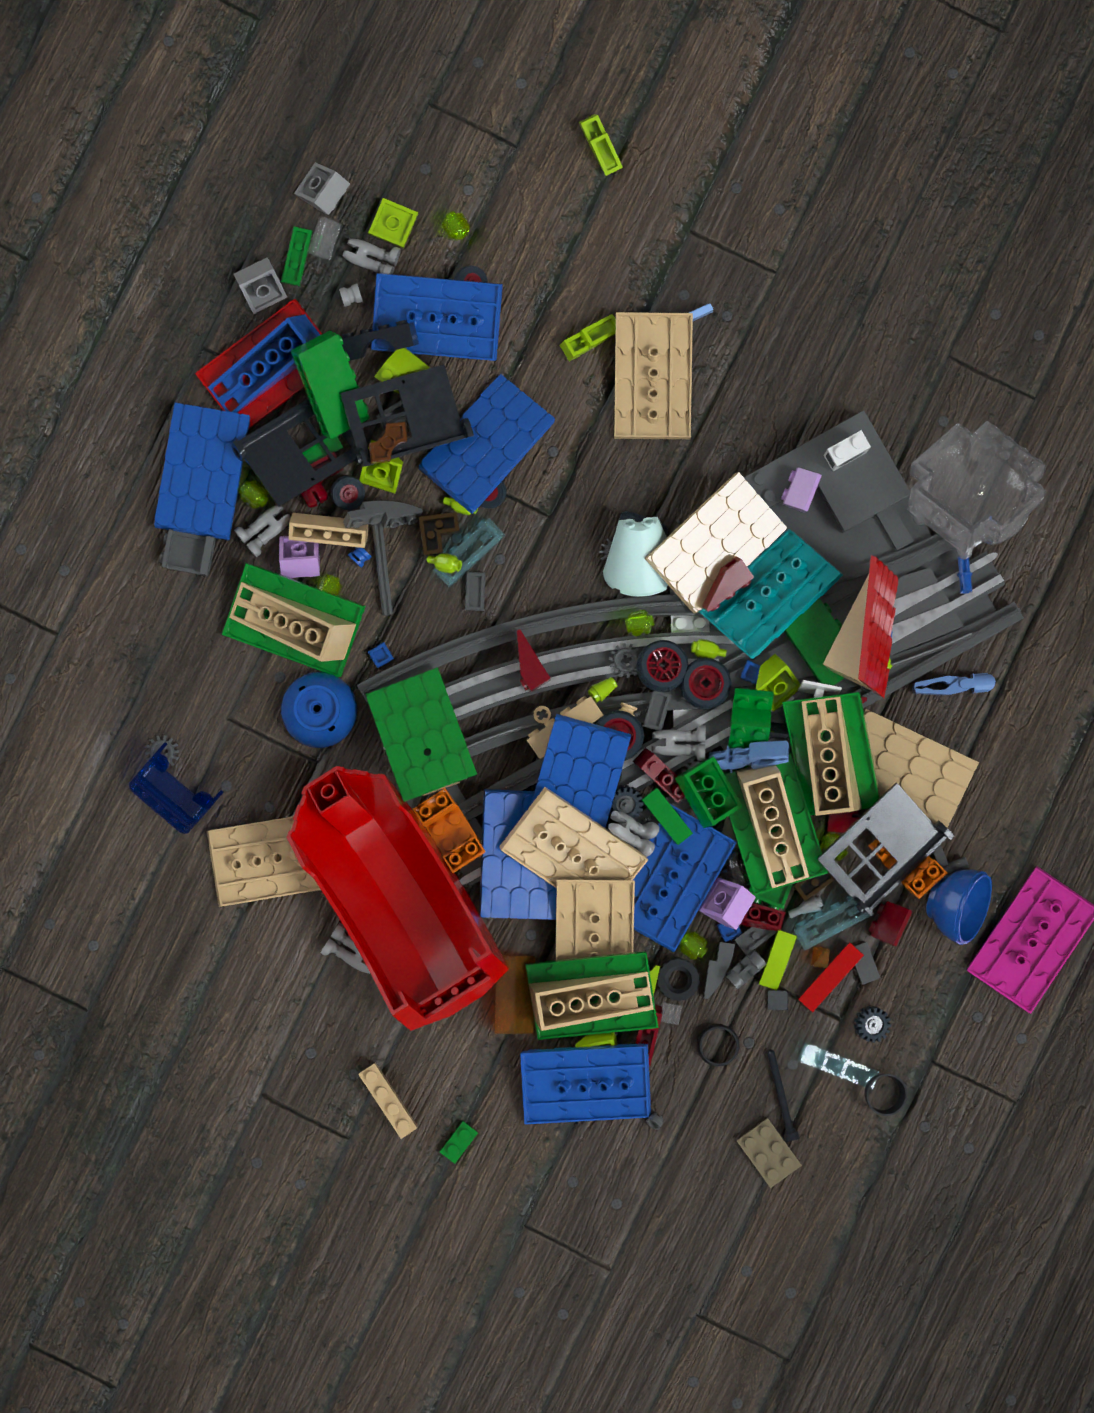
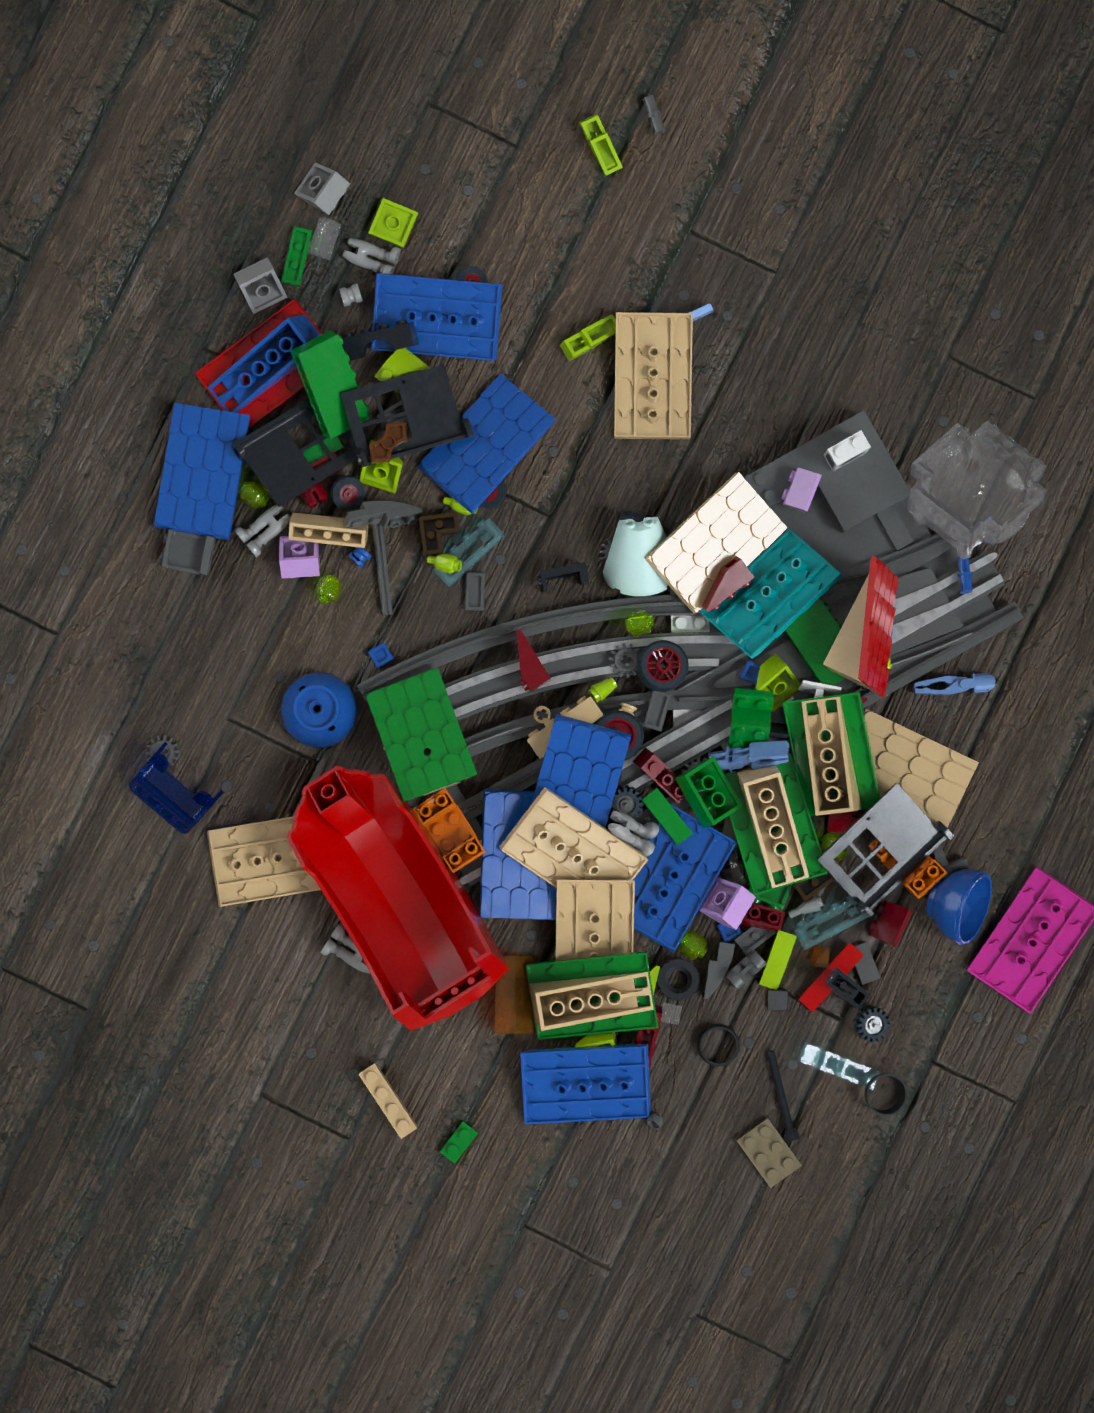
piece [222,563,366,677] -> none
clear neon green head [442,211,470,241] -> none
light grey piece [652,725,706,761] -> none
wheel [680,658,732,709] -> none
lime plant [691,639,727,659] -> none
none -> black panel [537,562,589,593]
none -> dark grey pin [642,95,666,135]
none -> black slope [825,967,870,1010]

